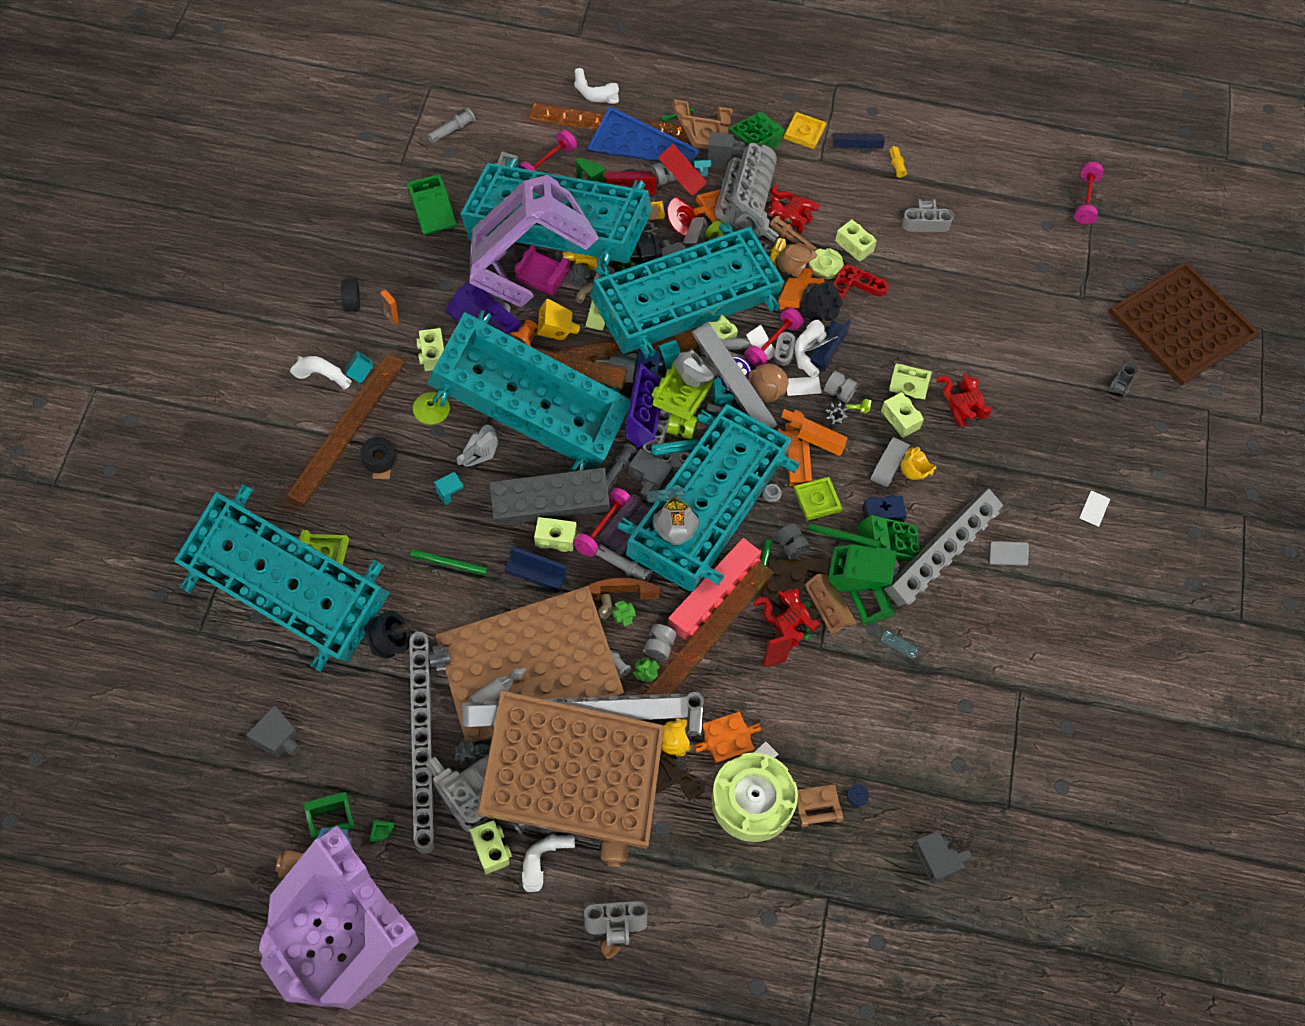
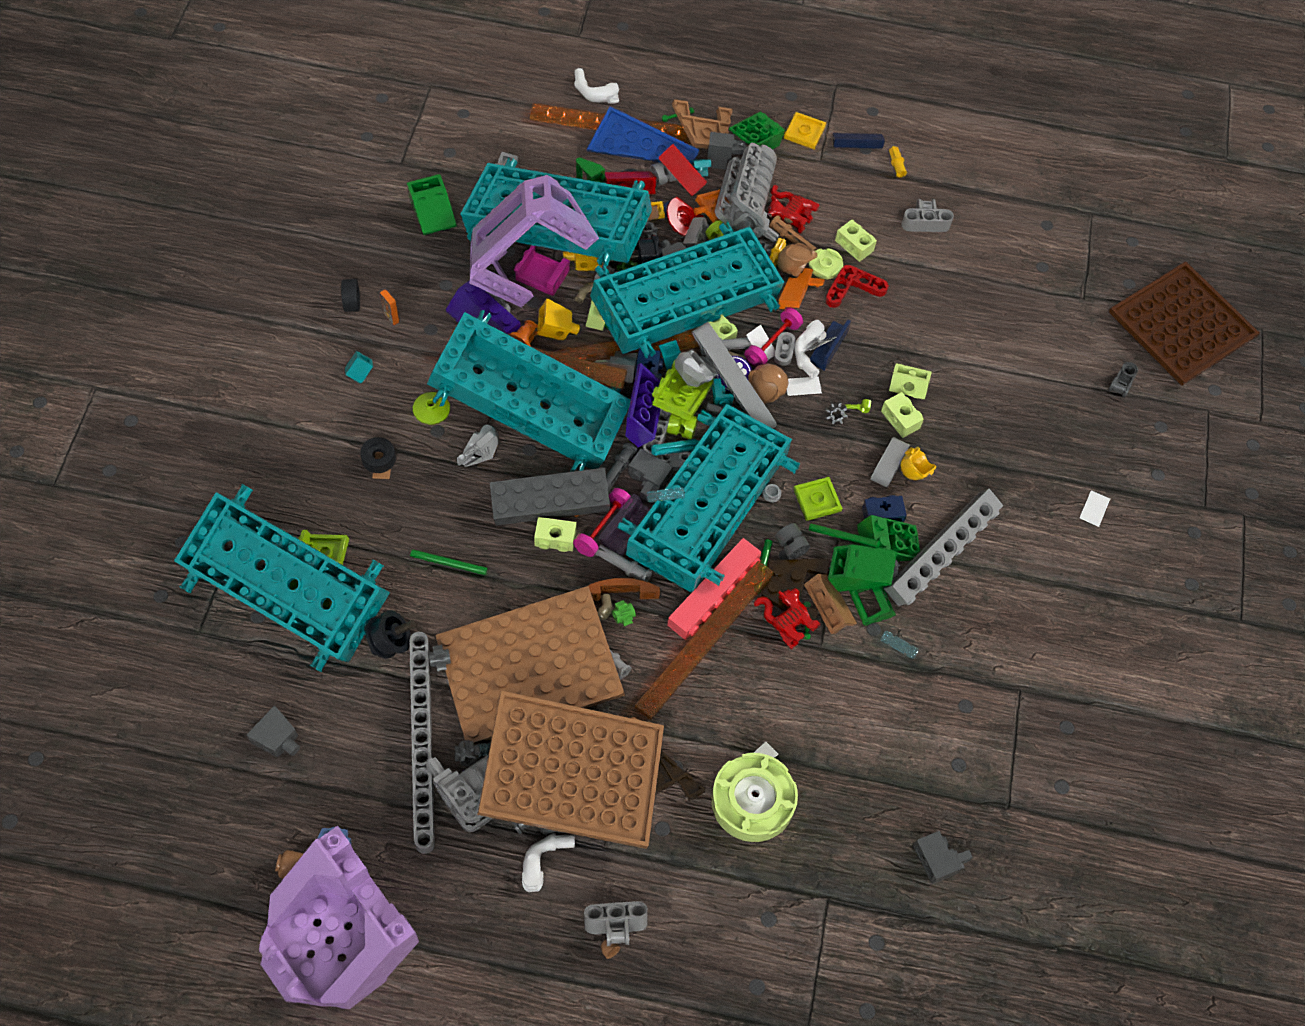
clear orange plate [286,354,404,507] -> none
white piece [290,356,352,390] -> none
green tile [303,792,355,840] -> none
green tile [369,820,395,843] -> none
yellowish green brick [416,328,444,371] -> none
light grey pin [427,108,476,144] -> none
teal panel [434,472,463,505] -> none
light grey beam [462,694,688,727] -> none
light grey wheel [469,667,526,702] -> none
yellowish green brick [470,820,512,875] -> none
dark blue panel [505,546,567,592] -> none
dark pink axle [517,130,577,171] -> none
dark grey gear [569,264,590,287] -> none
medium nougat head [600,840,629,867] -> none
bright green gear [633,657,660,683] -> none
light grey wheel [643,624,676,661] -> none
light grey helmet [653,498,699,545] -> none
yellow cap [661,718,691,756] -> none
light grey piece [684,692,704,736] -> none
orange plate [693,712,762,764] -> none
red panel [762,620,793,667] -> none
orange piece [777,423,812,486] -> none
orange piece [781,409,847,456] -> none
medium nougat plate [796,784,843,827] -> none
black wheel [798,282,843,322] -> none
light grey wheel [824,371,858,403] -> none
dark blue tile [847,784,869,807] -> none
red animal [936,373,992,428] -> none
light grey slope [988,541,1029,566] -> none
dark pink axle [1074,162,1104,225] -> none

